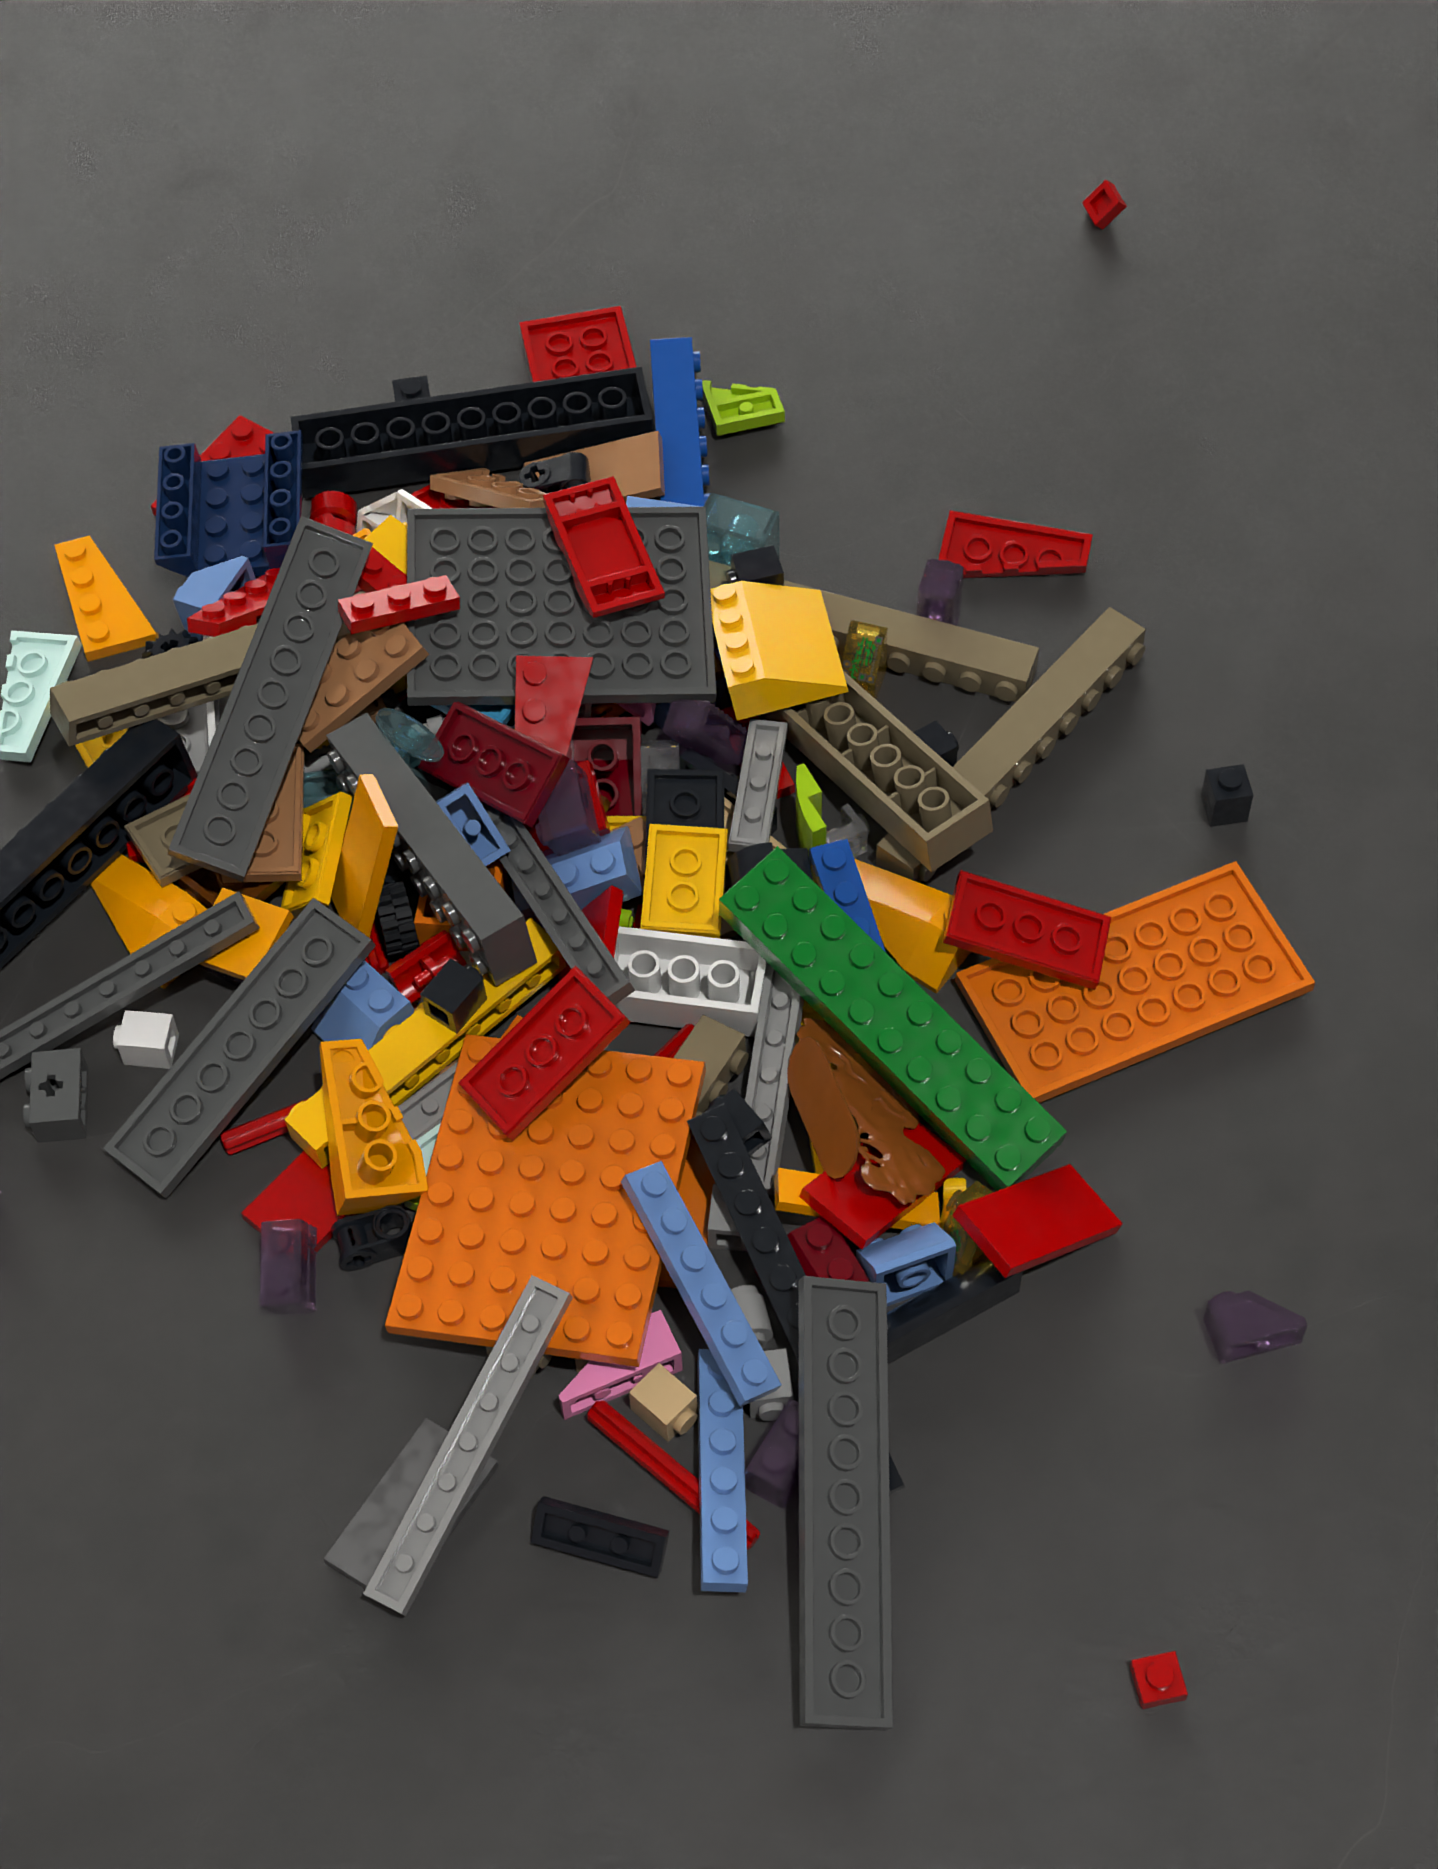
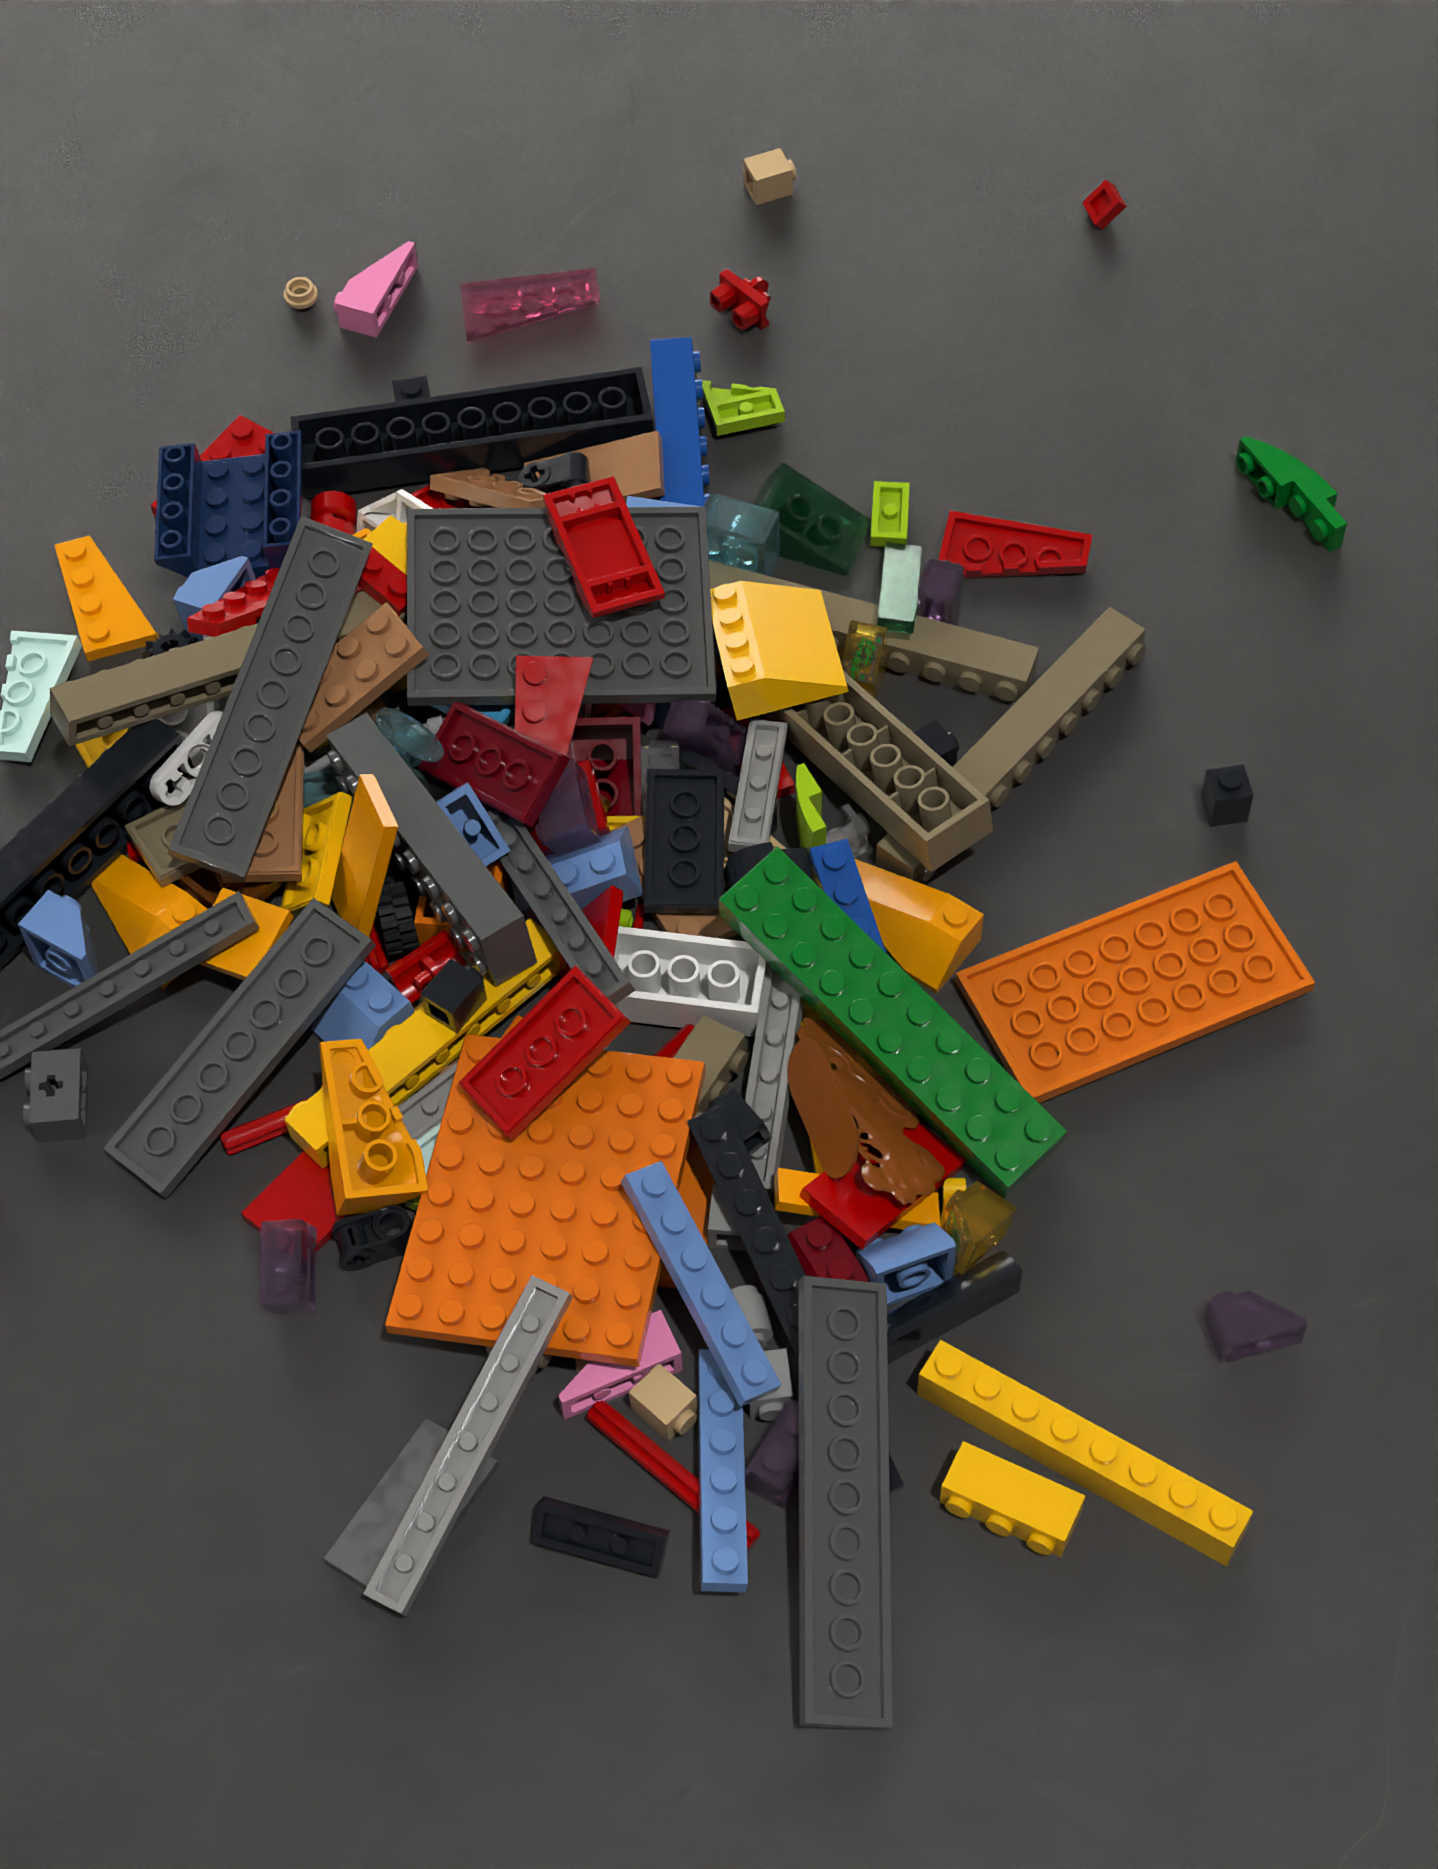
white brick [113,1010,179,1069] -> none
red plate [338,575,460,634] -> none
red plate [519,306,637,382] -> none
yellow tile [640,824,728,939] -> none
black brick [726,545,784,586] -> none
red tile [942,870,1111,990] -> none
red tile [952,1164,1123,1278] -> none
red plate [1130,1651,1188,1709] -> none
none -> medium blue slope [18,890,98,987]
none -> white beam [150,711,223,806]
none -> tan plate [283,277,318,309]
none -> bright pink slope [334,241,418,338]
none -> clear pink wing [460,268,600,343]
none -> red hips [710,268,771,331]
none -> clear green slope [739,462,872,576]
none -> tan brick [743,148,796,205]
none -> lime plate [870,481,910,548]
none -> clear green tile [876,542,922,634]
none -> yellow brick [917,1340,1253,1567]
none -> yellow brick [940,1441,1085,1557]
none -> green slope [1235,436,1347,552]

